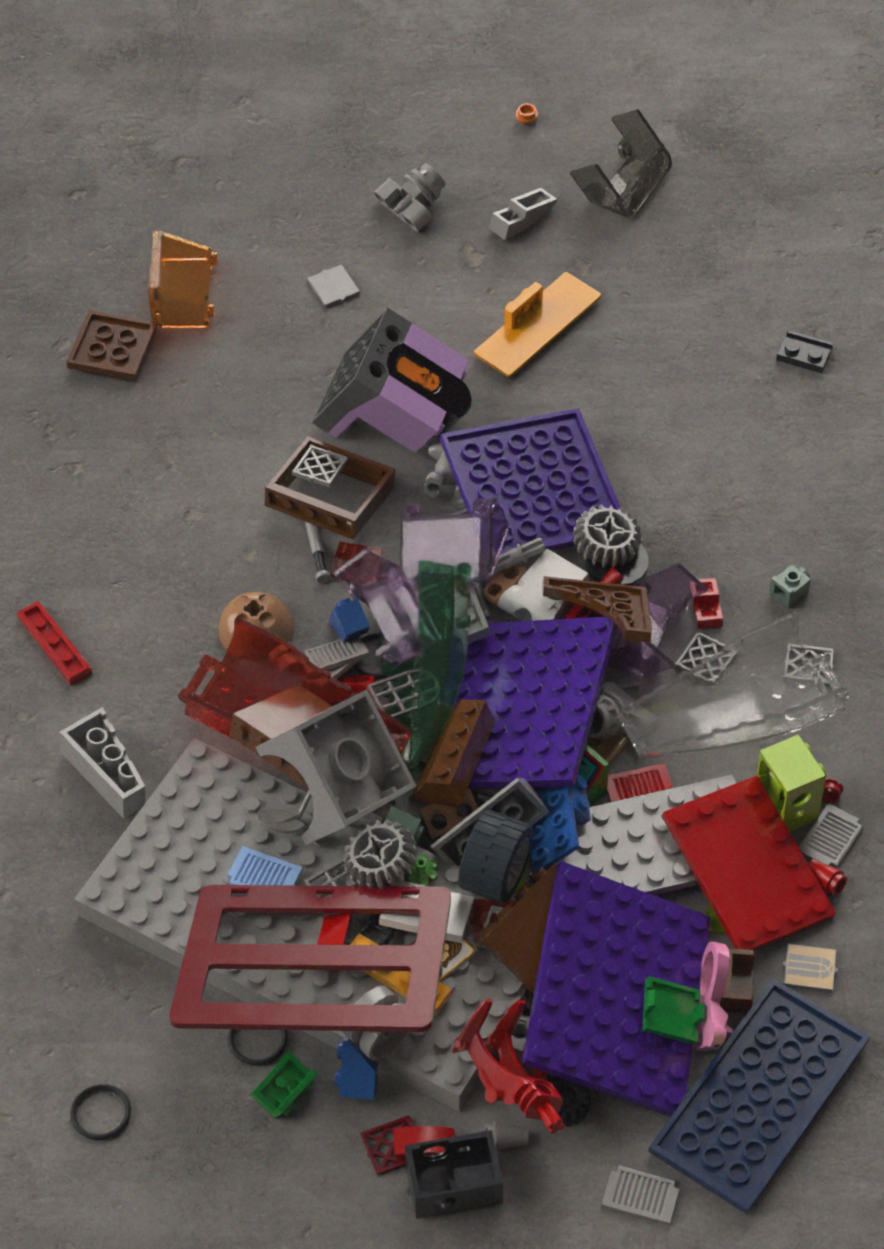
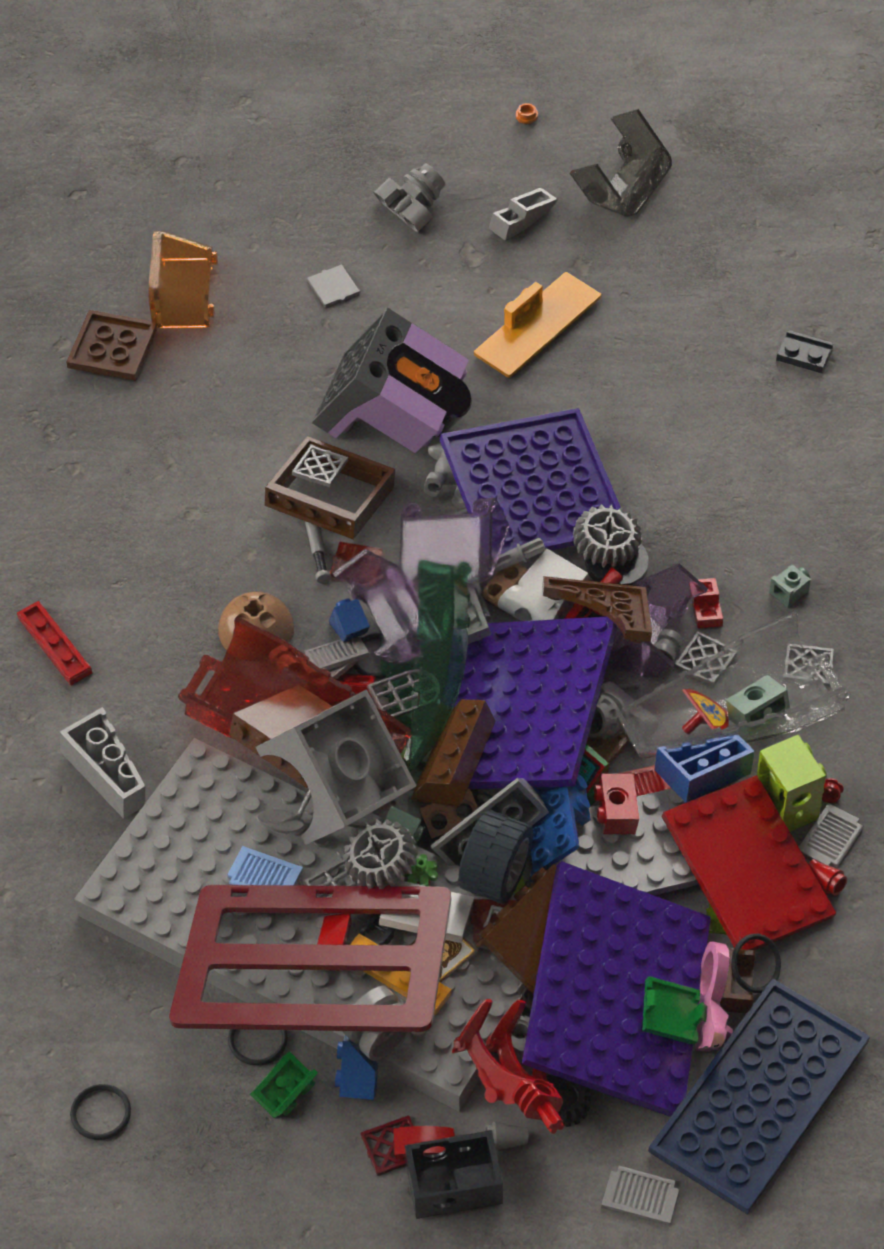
piece [783,944,838,992] -> none
none -> brick [594,774,640,834]
none -> light grey wheel [650,629,684,666]
none -> blue wedge [654,735,755,803]
none -> shield [682,689,729,735]
none -> sand green brick [726,675,790,734]
none -> black tyre [731,934,781,993]

